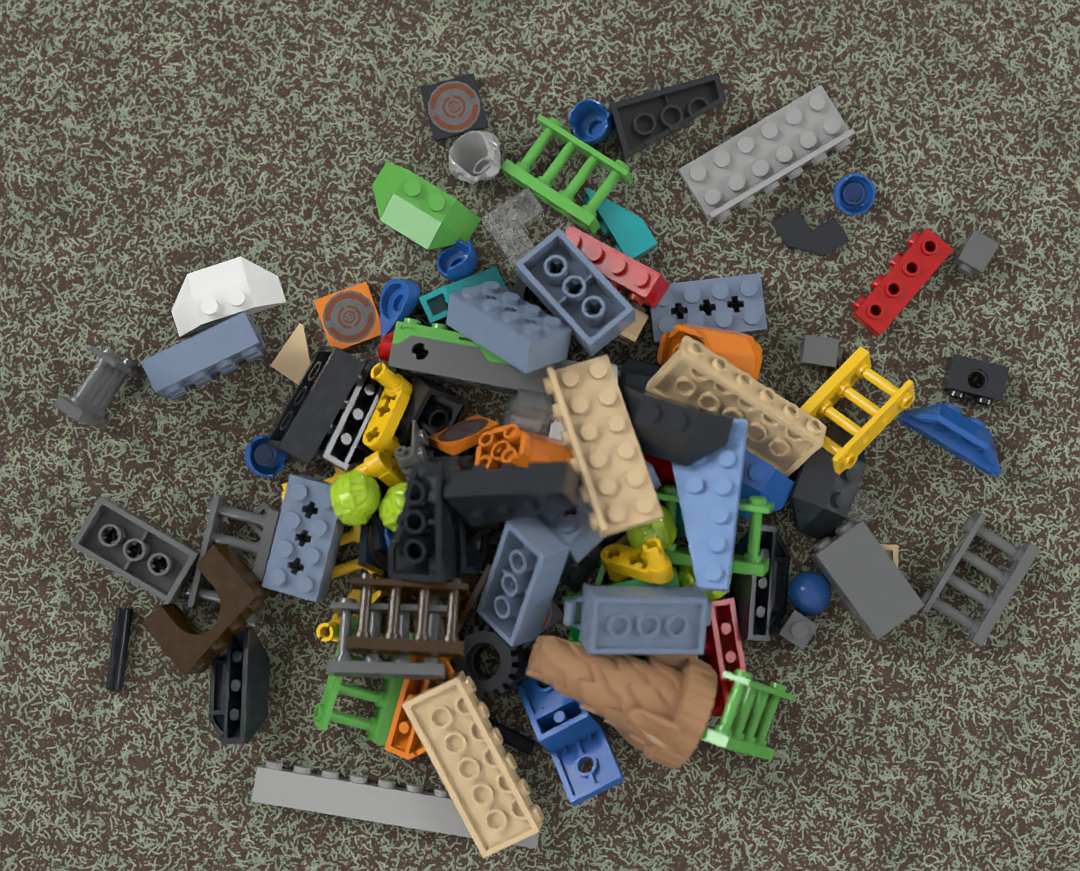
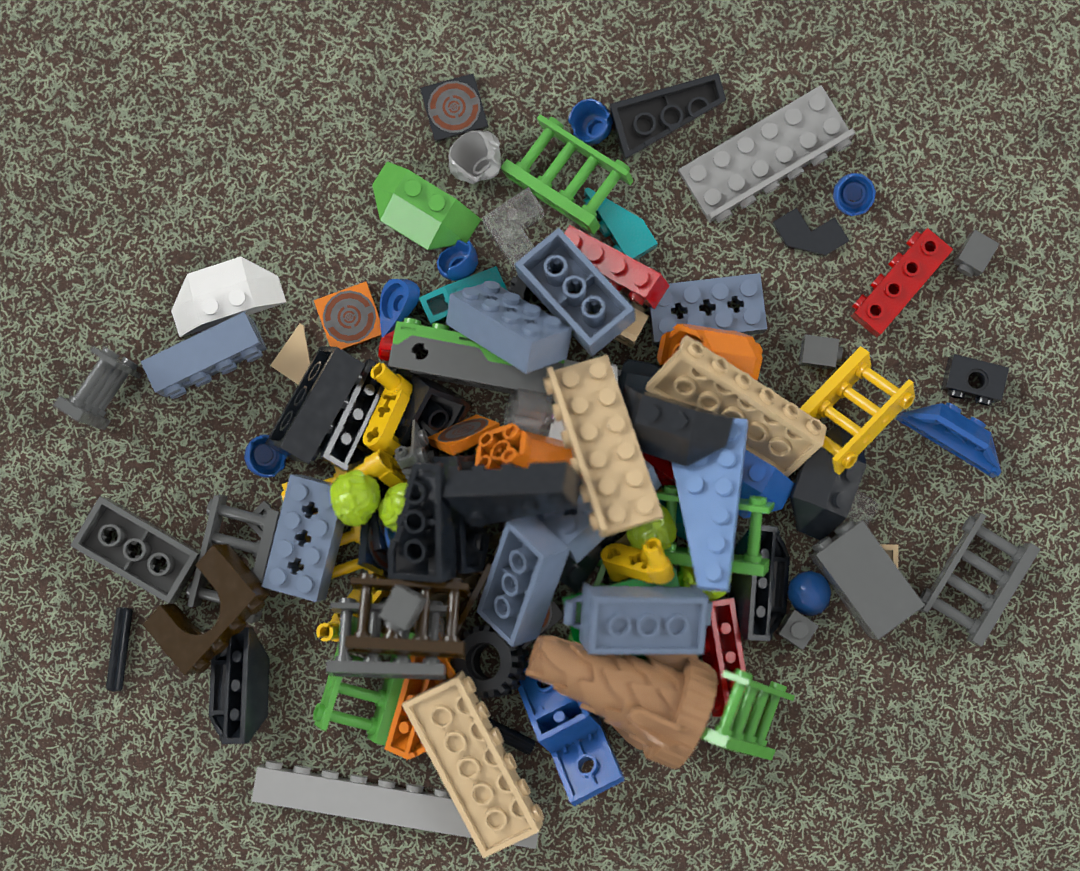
none -> dark grey brick [379,584,428,633]

